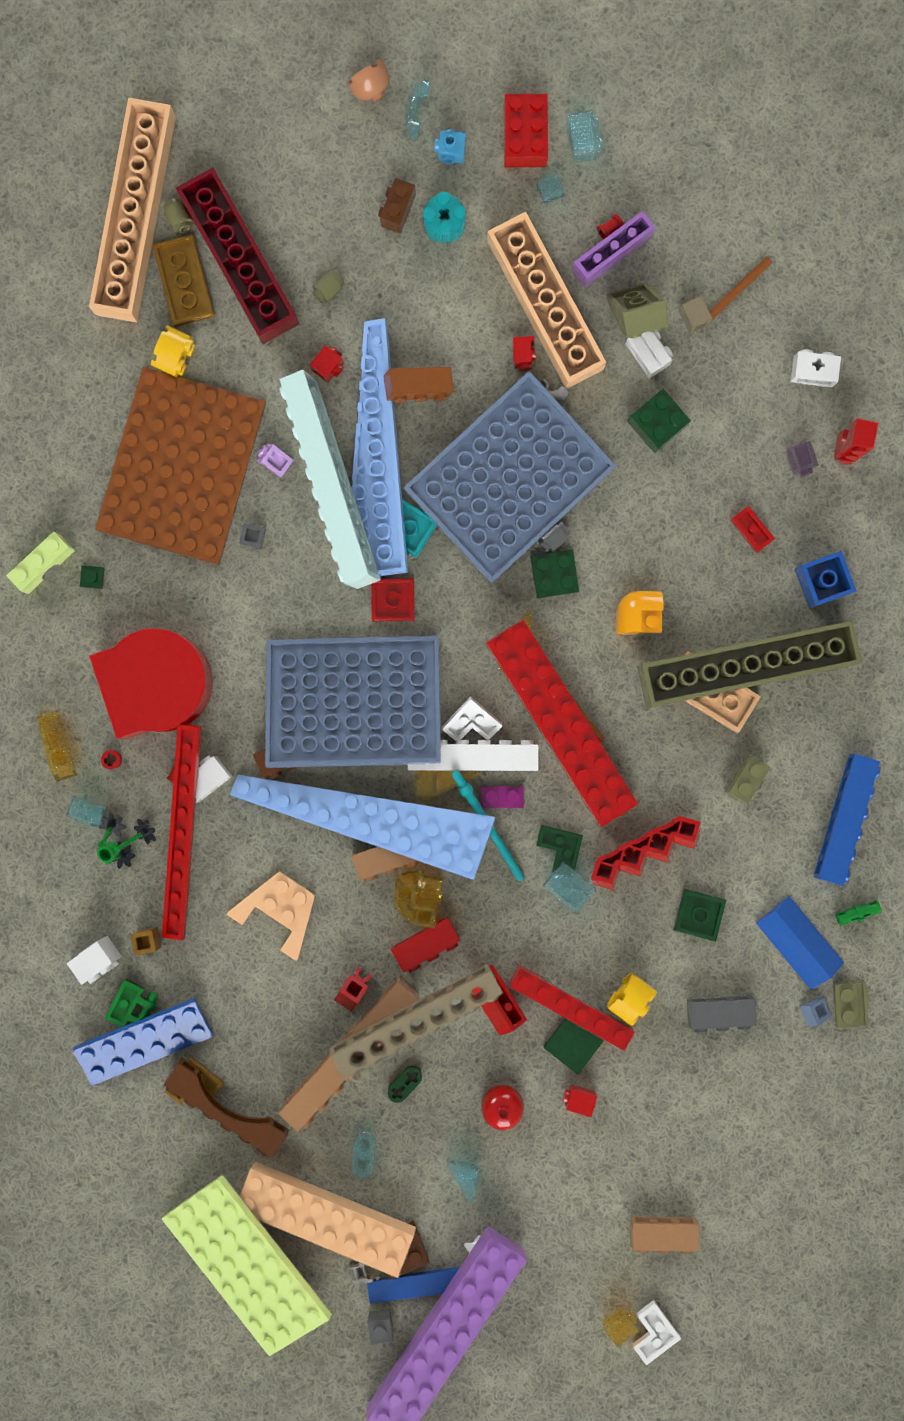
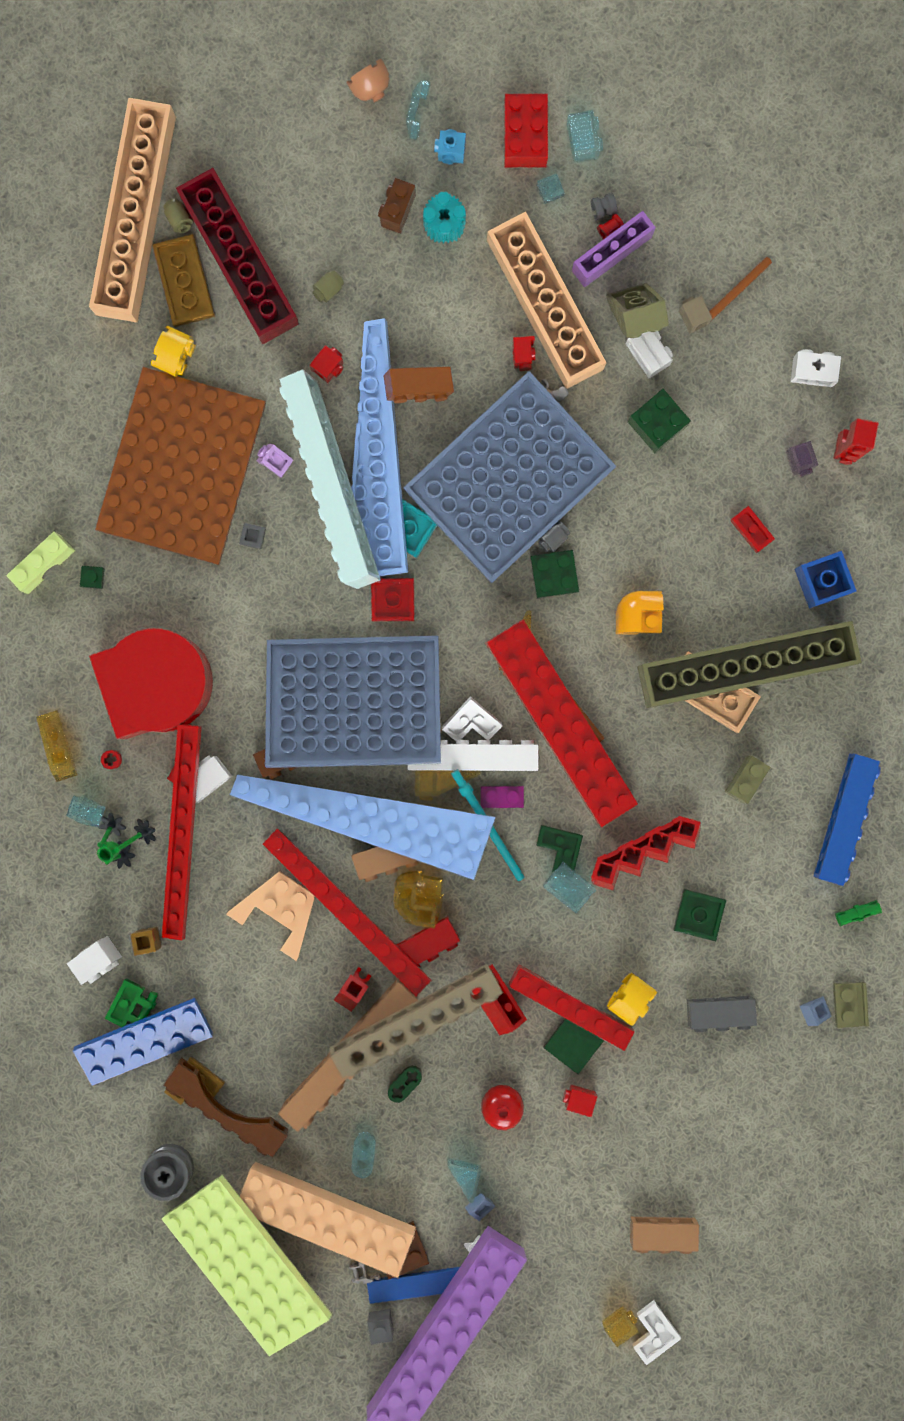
blue slope [756,896,844,990] -> none
none -> dark grey wheel [140,1144,194,1201]
none -> red plate [263,829,432,997]
none -> sand blue plate [465,1193,495,1221]
none -> dark grey wheel [591,193,617,220]

